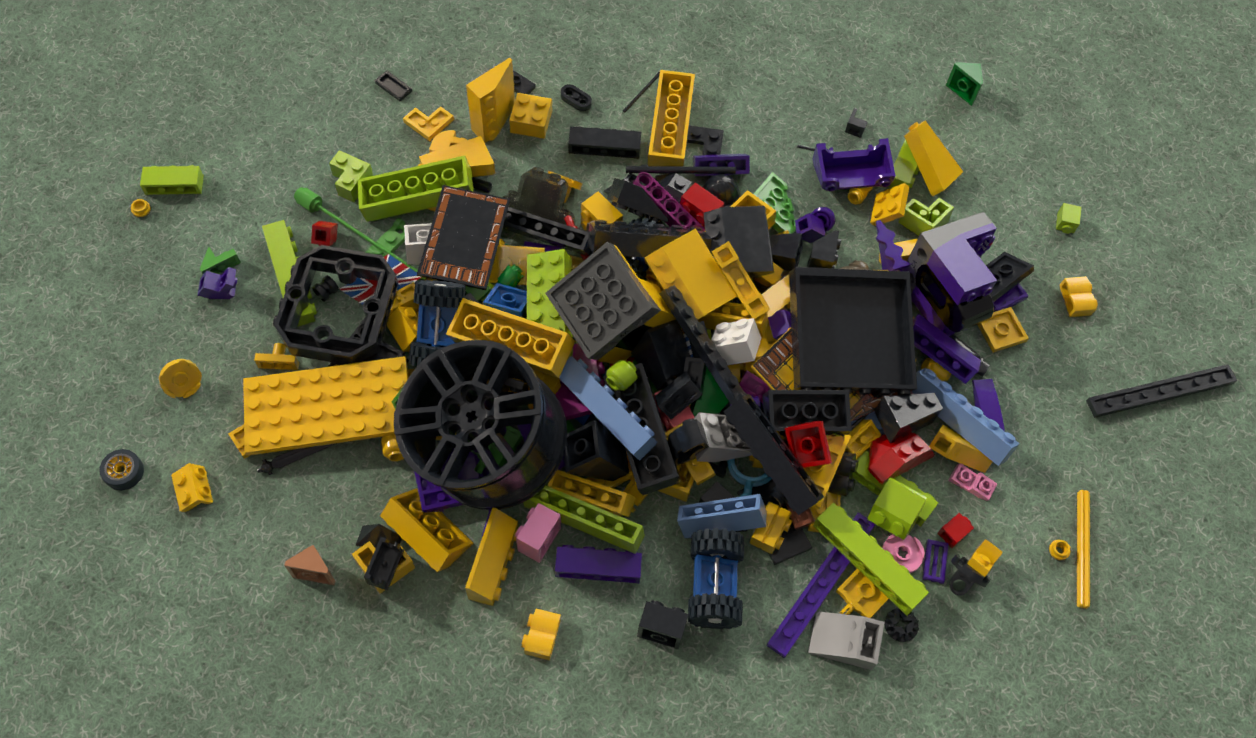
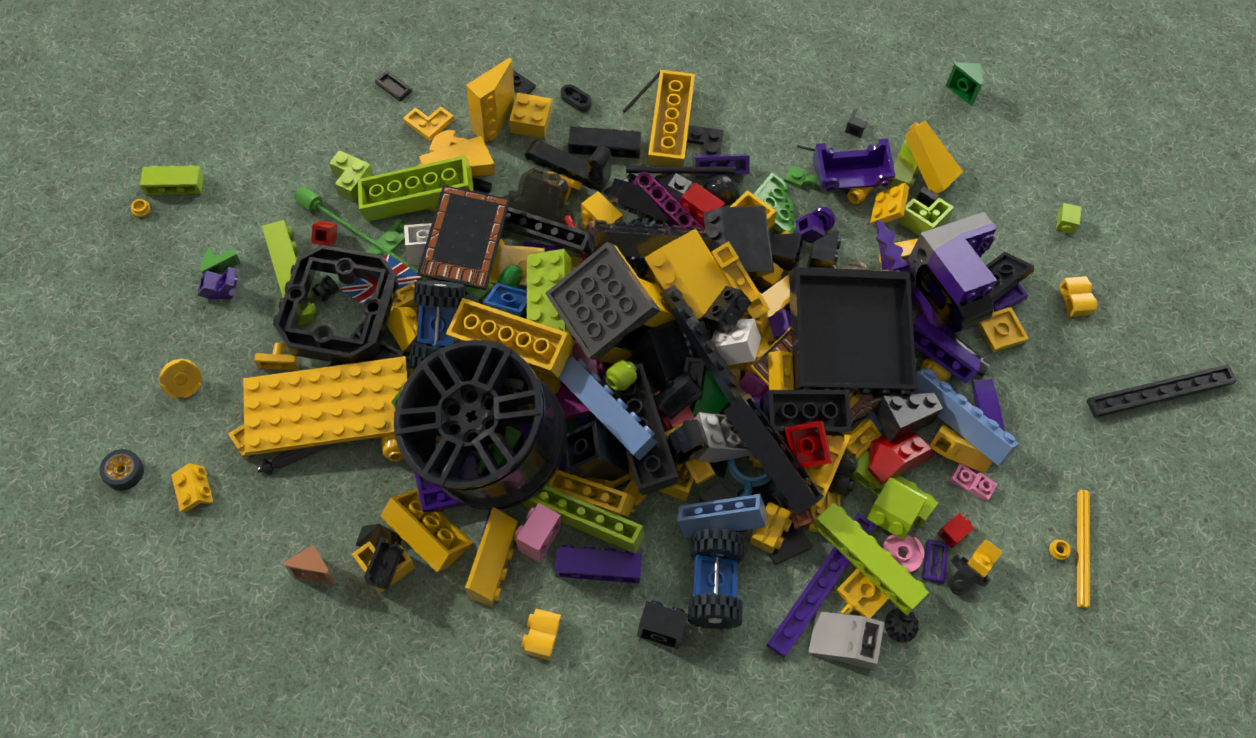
none -> black beam [525,140,612,192]
none -> black brick [703,286,752,334]
none -> yellow slope [768,351,794,390]
none -> bright green plate [784,166,818,190]
none -> black plate [916,186,939,208]

